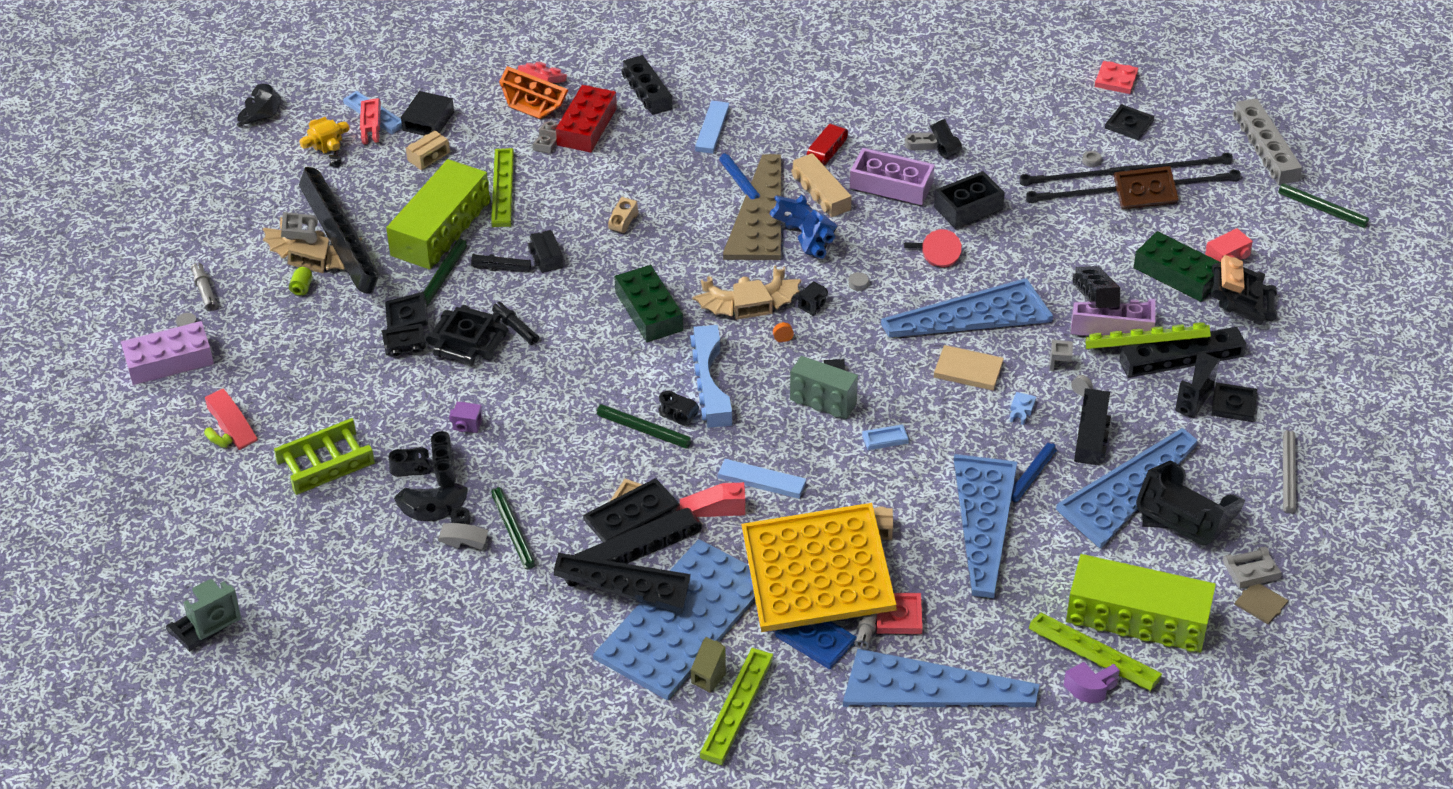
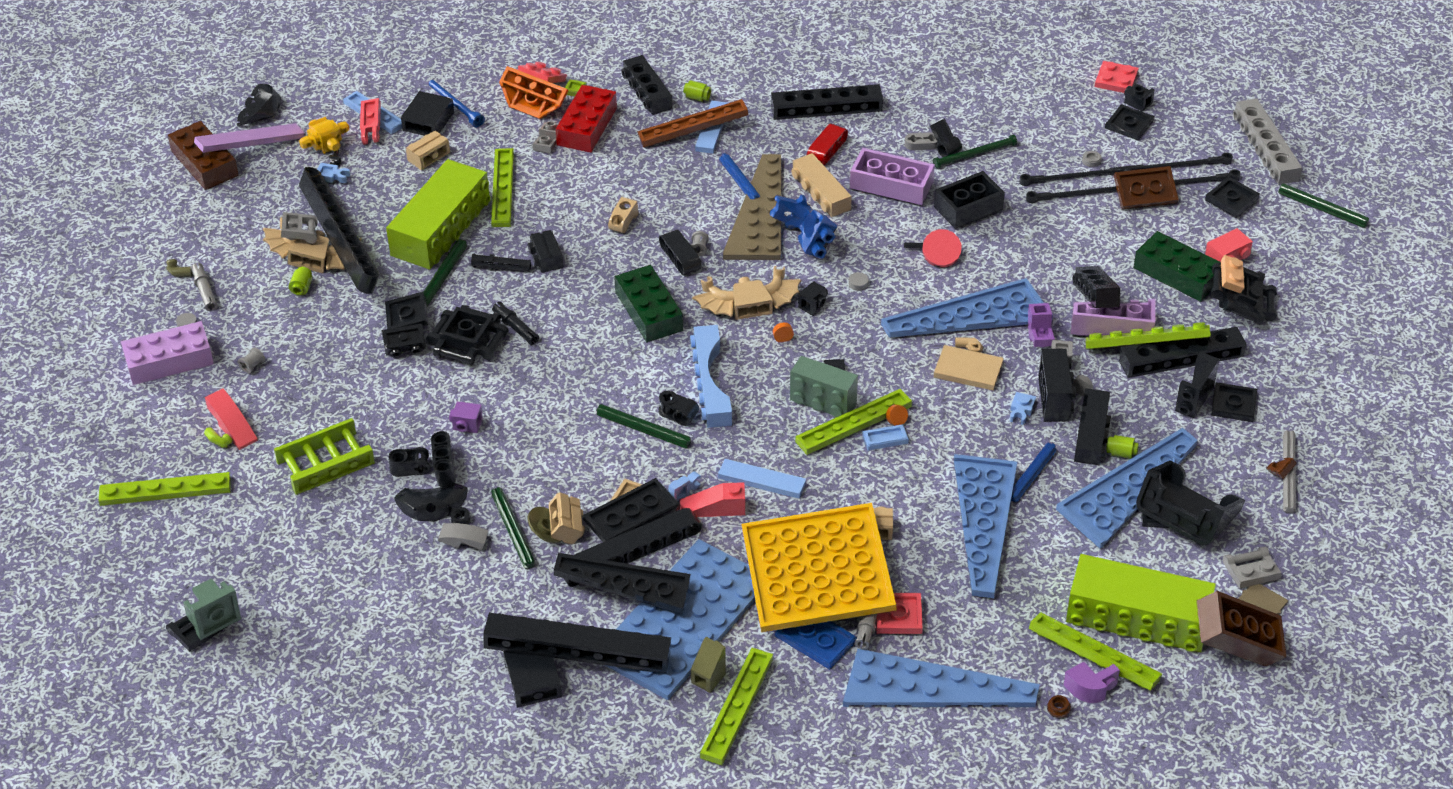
none -> lime plate [98,472,231,506]
none -> olive arm [166,259,192,277]
none -> reddish brown brick [167,121,239,190]
none -> lavender tile [194,123,305,153]
none -> light grey bush [238,347,265,374]
none -> light blue plate [317,163,350,183]
none -> blue piece [429,80,485,128]
none -> black brick [483,612,671,673]
none -> black panel [503,651,562,708]
none -> olive dish [527,507,562,543]
none -> tan brick [549,492,585,544]
none -> lime tile [565,79,587,96]
none -> dark orange plate [637,99,749,148]
none -> black beam [659,230,702,275]
none -> light blue plate [668,471,701,502]
none -> lime brick [683,80,712,102]
none -> light grey bush [691,231,709,256]
none -> black brick [771,84,883,120]
none -> lime plate [795,389,912,455]
none -> orange tile [886,404,908,426]
none -> dark green bar [933,134,1017,169]
none -> tan arm [955,337,983,353]
none -> medium lavender brick [1028,303,1055,347]
none -> black brick [1038,349,1076,422]
none -> reddish brown plate [1047,695,1071,718]
none -> lime brick [1106,435,1139,459]
none -> black brick [1124,84,1155,112]
none -> reddish brown brick [1197,591,1287,666]
none -> black plate [1205,176,1260,218]
none -> reddish brown tile [1266,457,1297,479]

